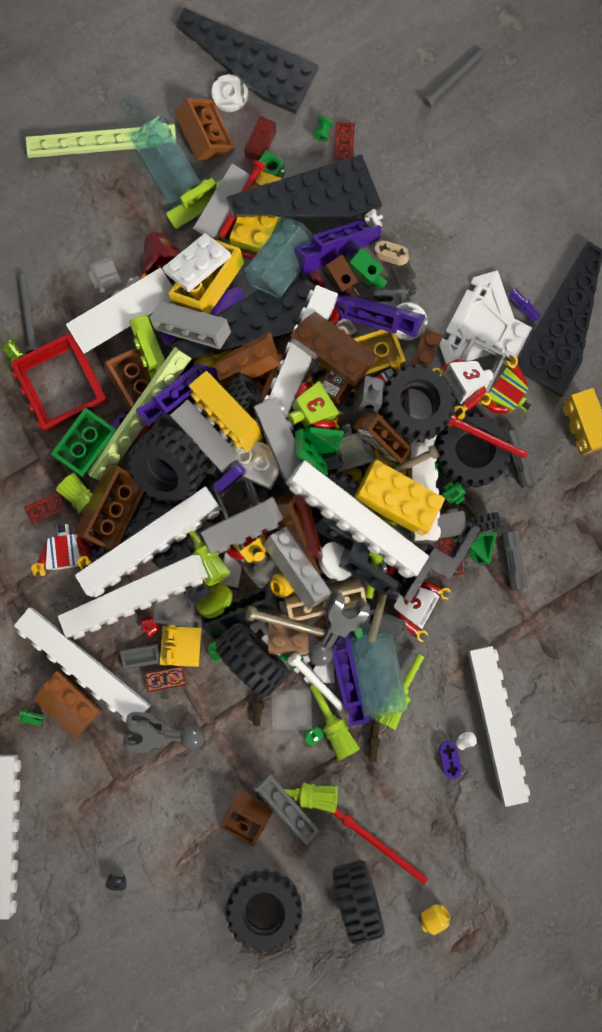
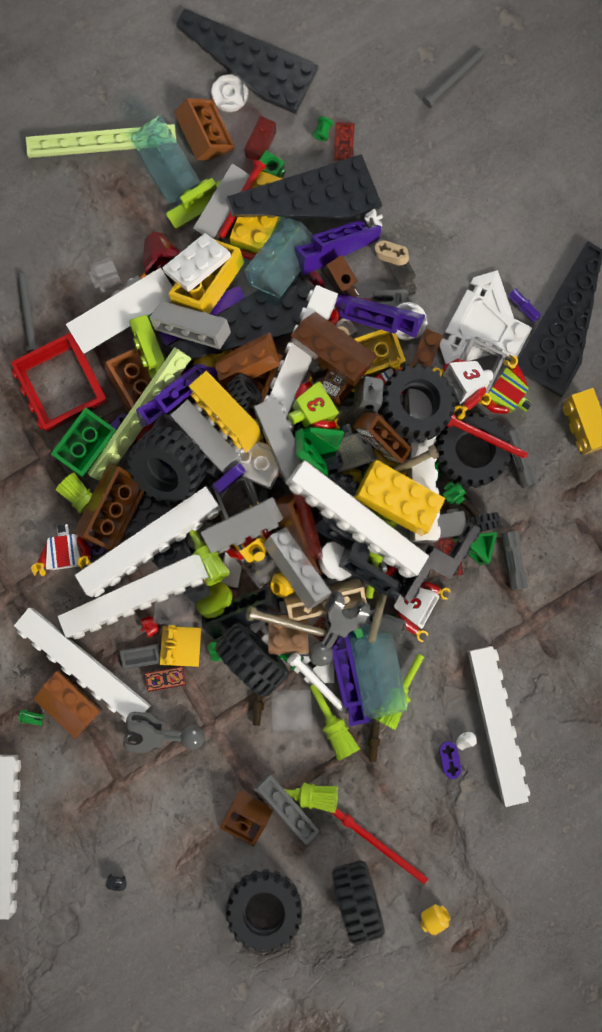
clear neon green bush [1,340,26,362] -> none
clear red tile [24,492,68,525] -> none
green piece [304,726,324,746] -> none
green torso [348,248,388,290] -> none

